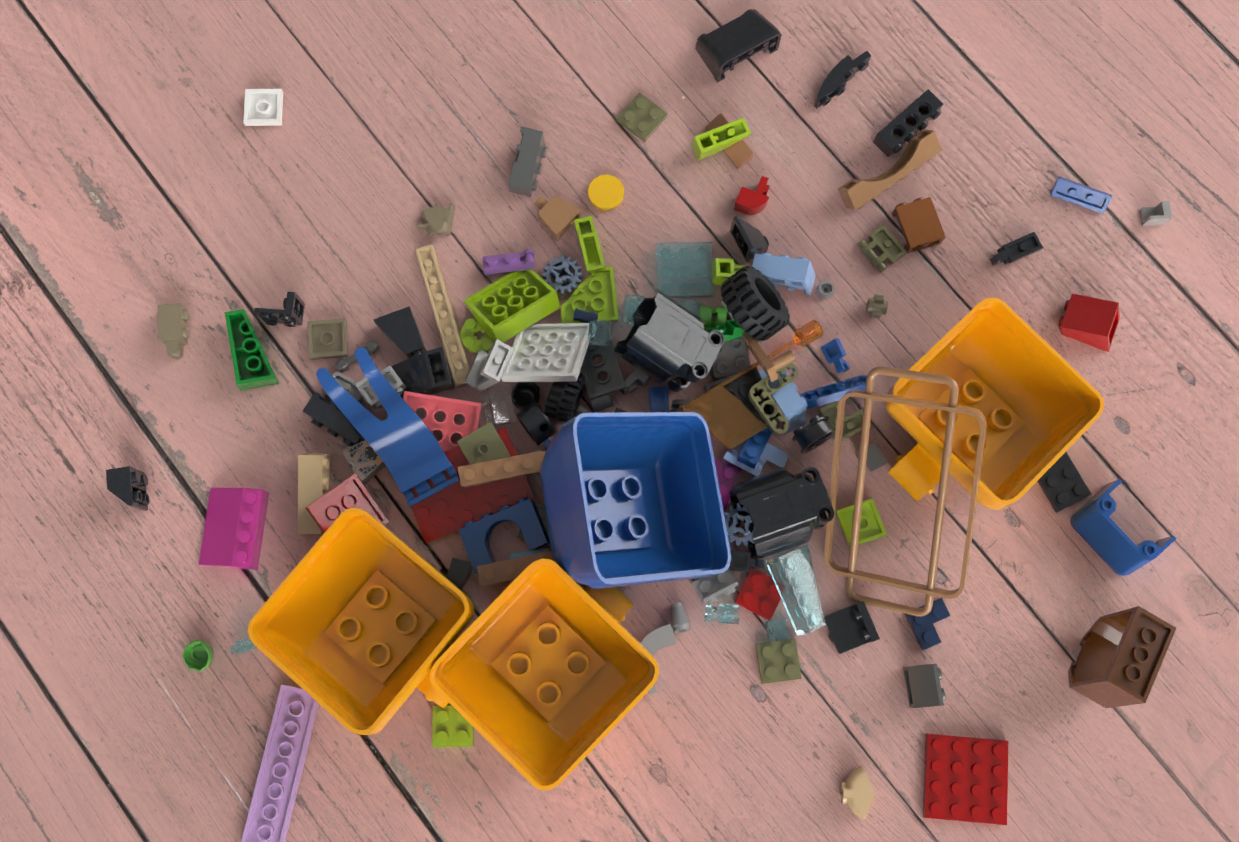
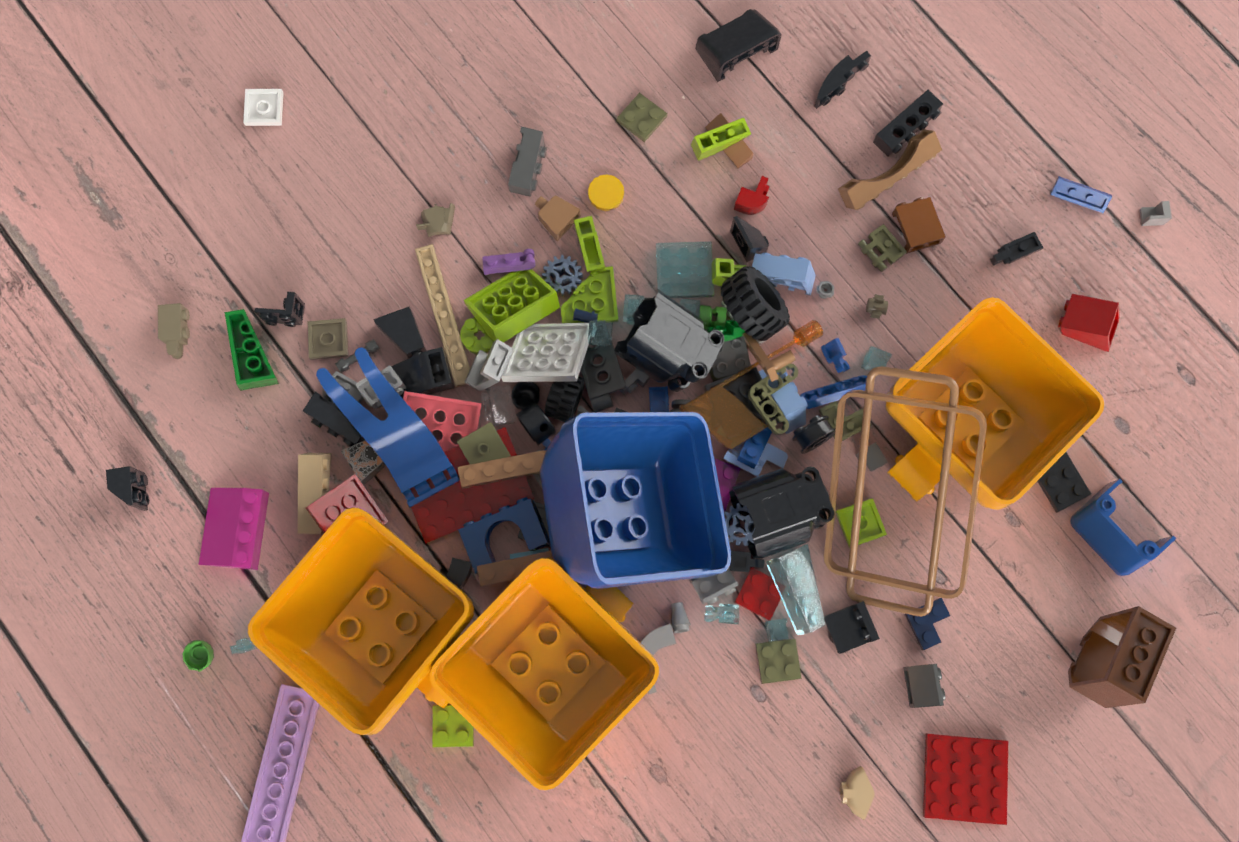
none -> clear light blue panel [861,346,892,371]

